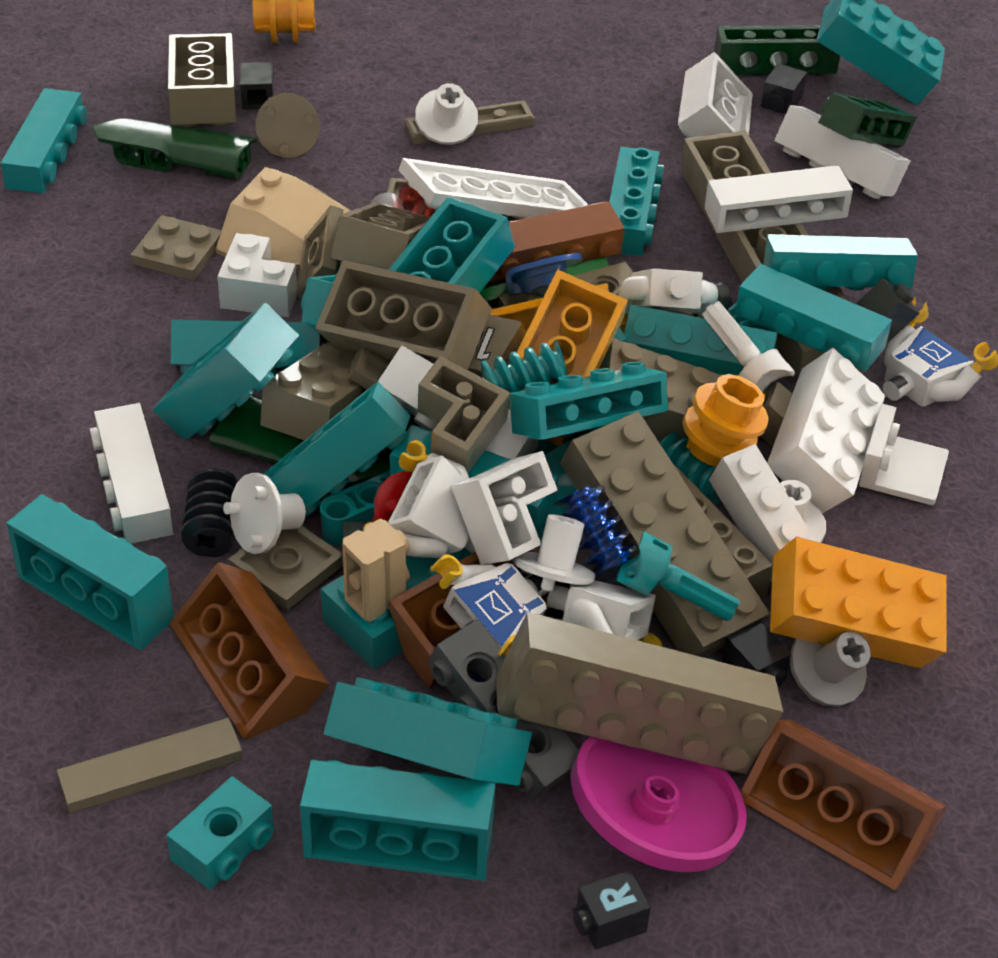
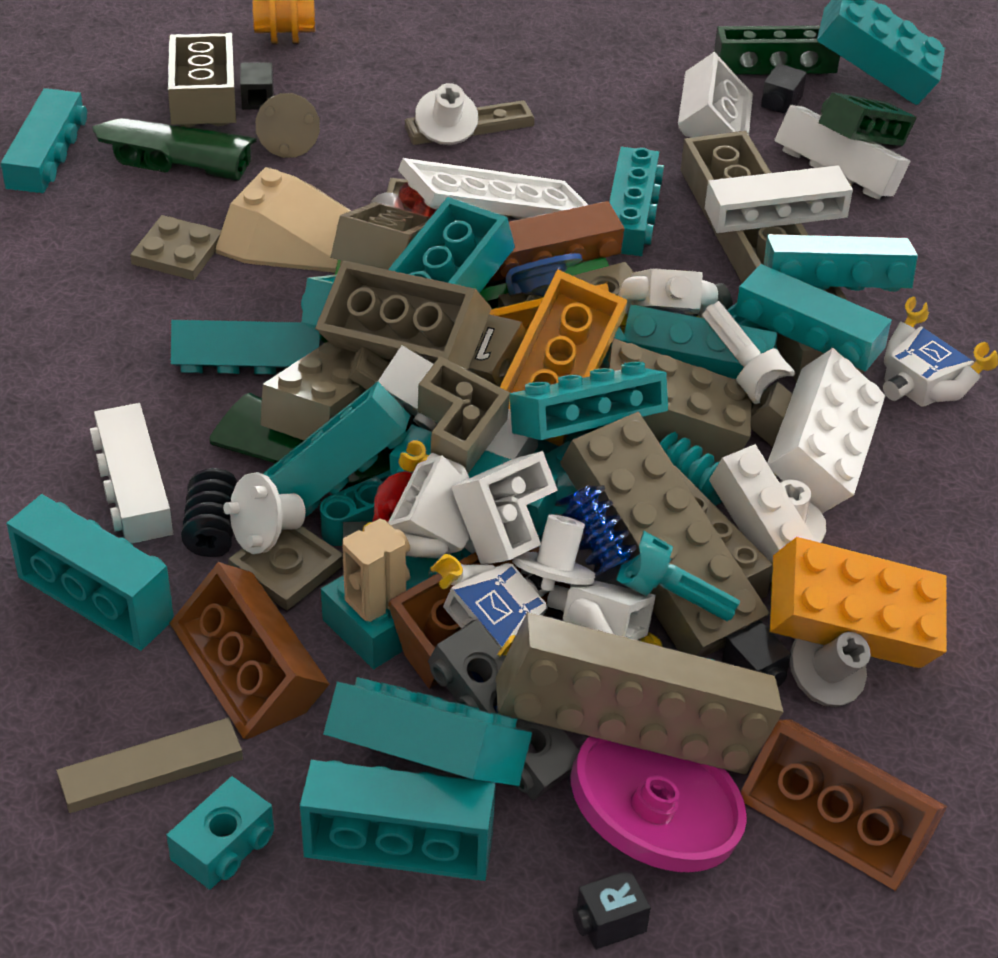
teal brick [152,302,299,440] -> none
white brick [217,233,297,317] -> none
dark tan plate [296,205,344,298] -> none
teal piece [480,339,567,393] -> none
light orange piece [682,373,769,467] -> none
pearl dark grey brick [856,278,920,343] -> none
white bracket [859,404,949,505] -> none

